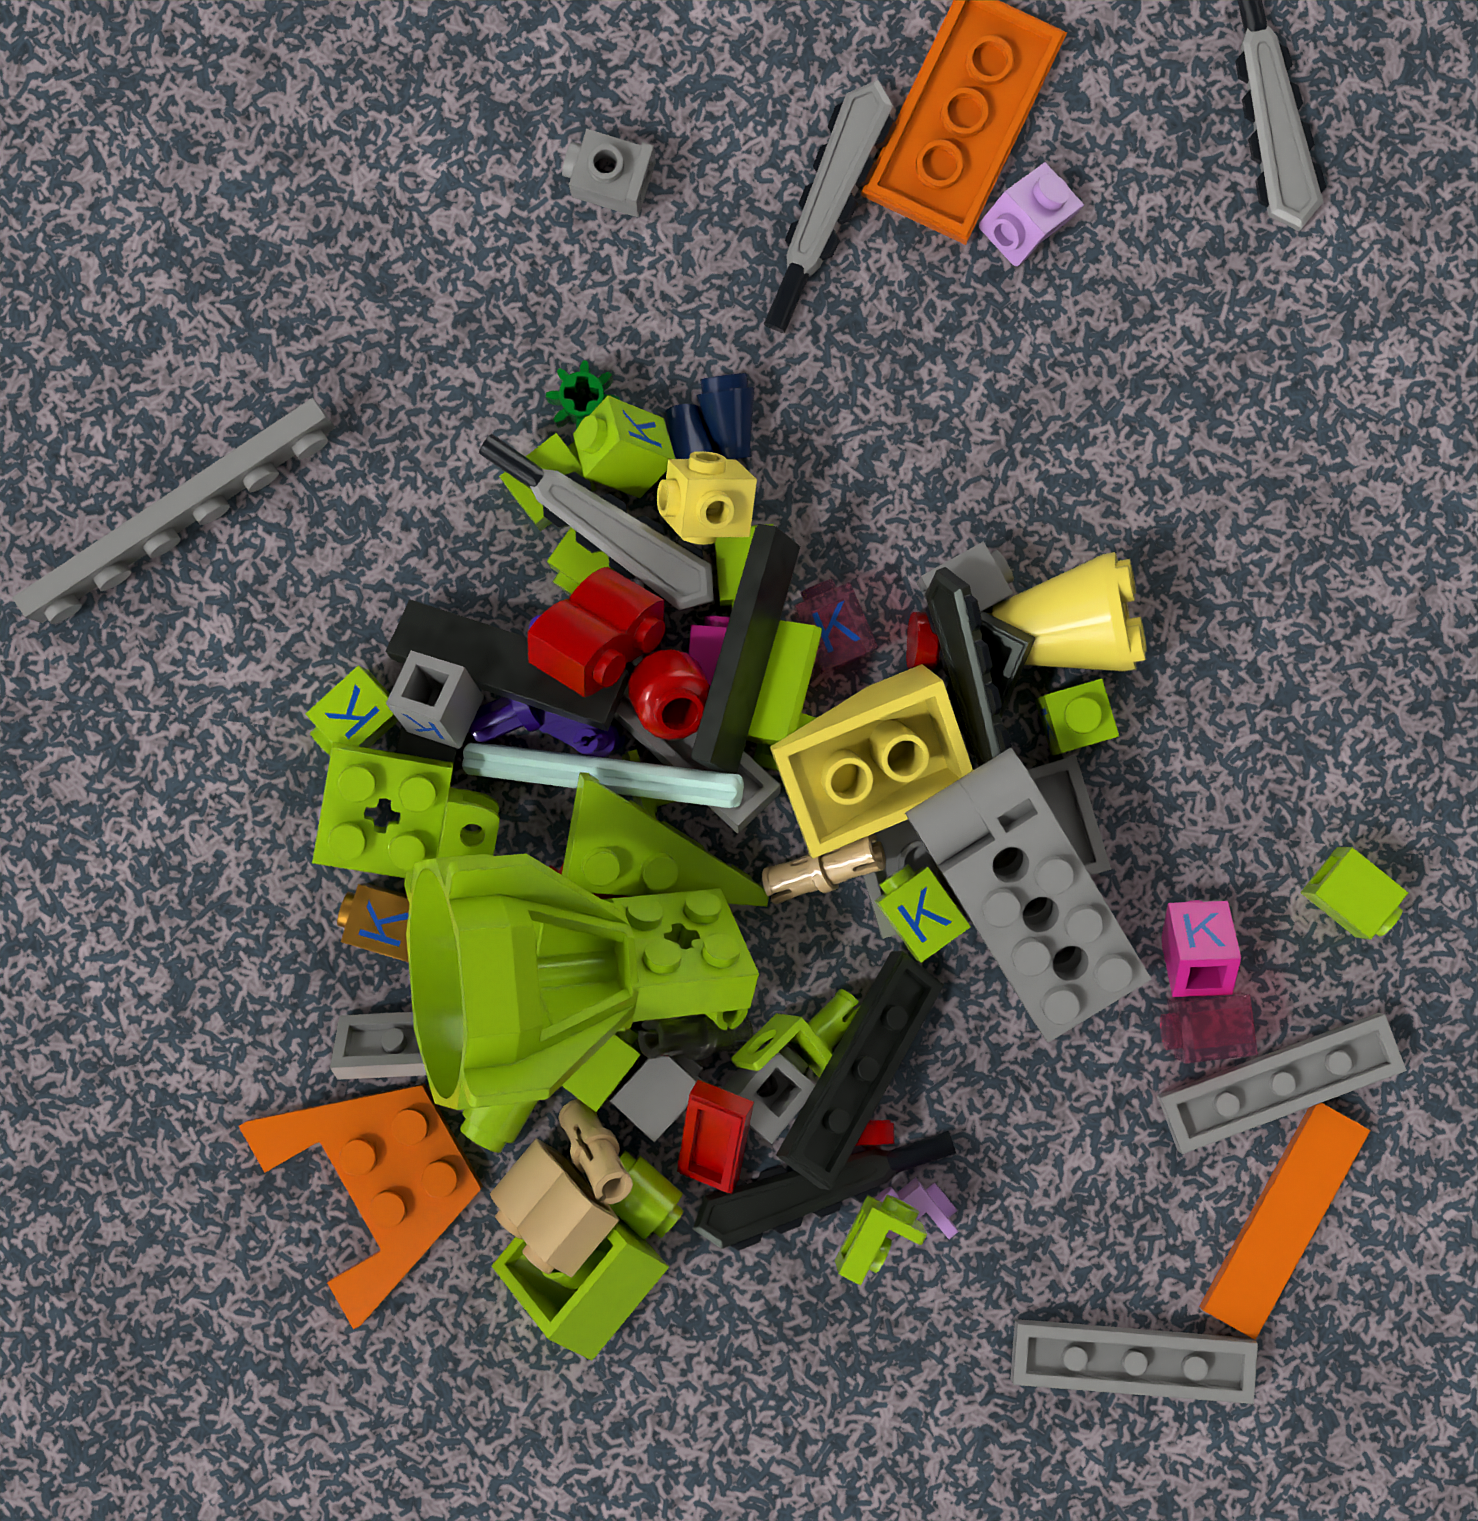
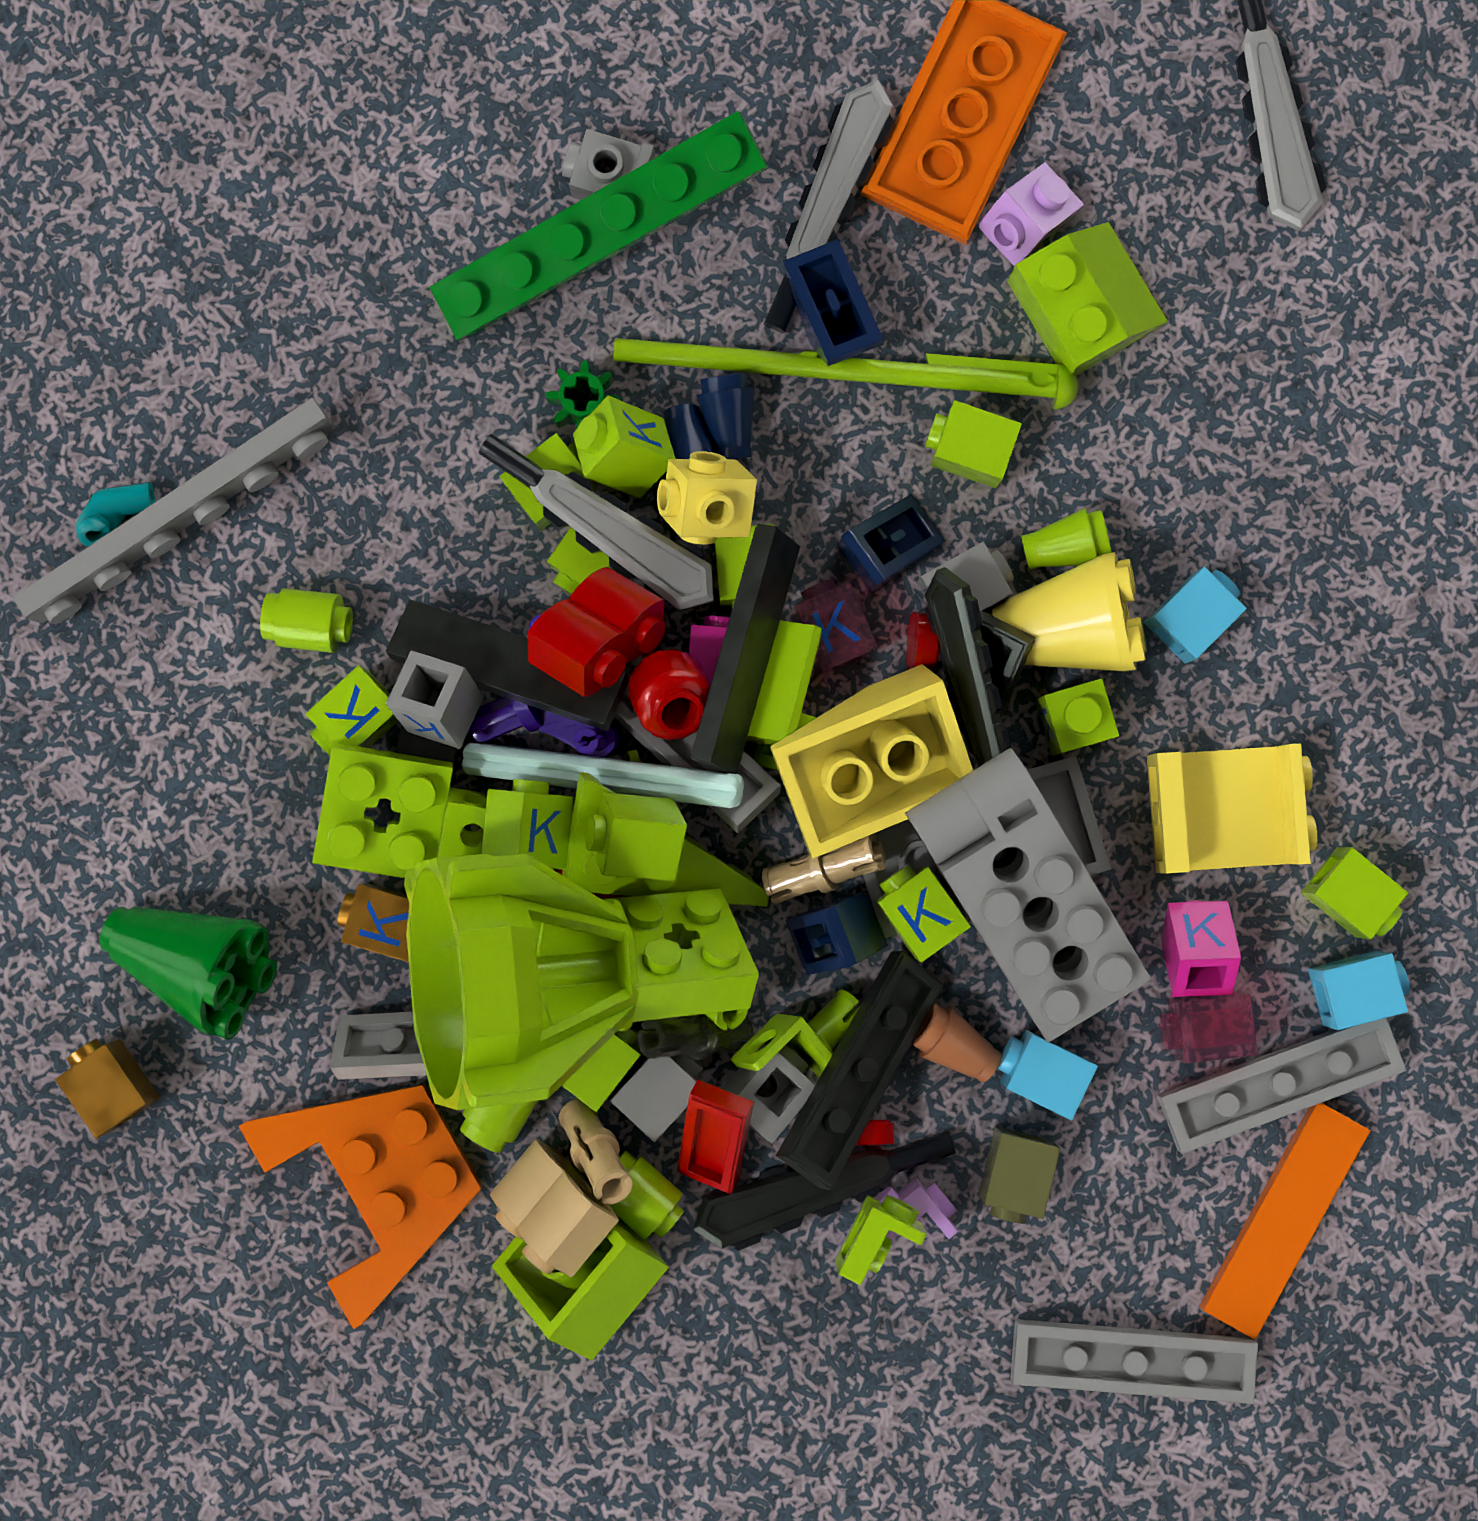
none -> pearl gold brick [55,1038,160,1139]
none -> teal arm [76,482,156,547]
none -> green cone [99,906,277,1040]
none -> lime brick [260,588,353,653]
none -> green plate [429,111,769,340]
none -> lime brick [482,779,573,870]
none -> lime brick [585,792,687,881]
none -> lime bar [613,338,1079,410]
none -> dark blue slope [783,239,884,366]
none -> dark blue slope [785,890,888,975]
none -> dark blue slope [838,494,946,594]
none -> nougat cone [911,1003,1002,1083]
none -> lime brick [924,400,1022,488]
none -> olive brick [978,1126,1061,1224]
none -> medium azure brick [997,1029,1098,1121]
none -> lime slope [1007,222,1168,376]
none -> lime cone [1021,508,1112,570]
none -> medium azure brick [1143,566,1247,664]
none -> light yellow panel [1147,743,1317,874]
none -> medium azure brick [1308,951,1410,1030]

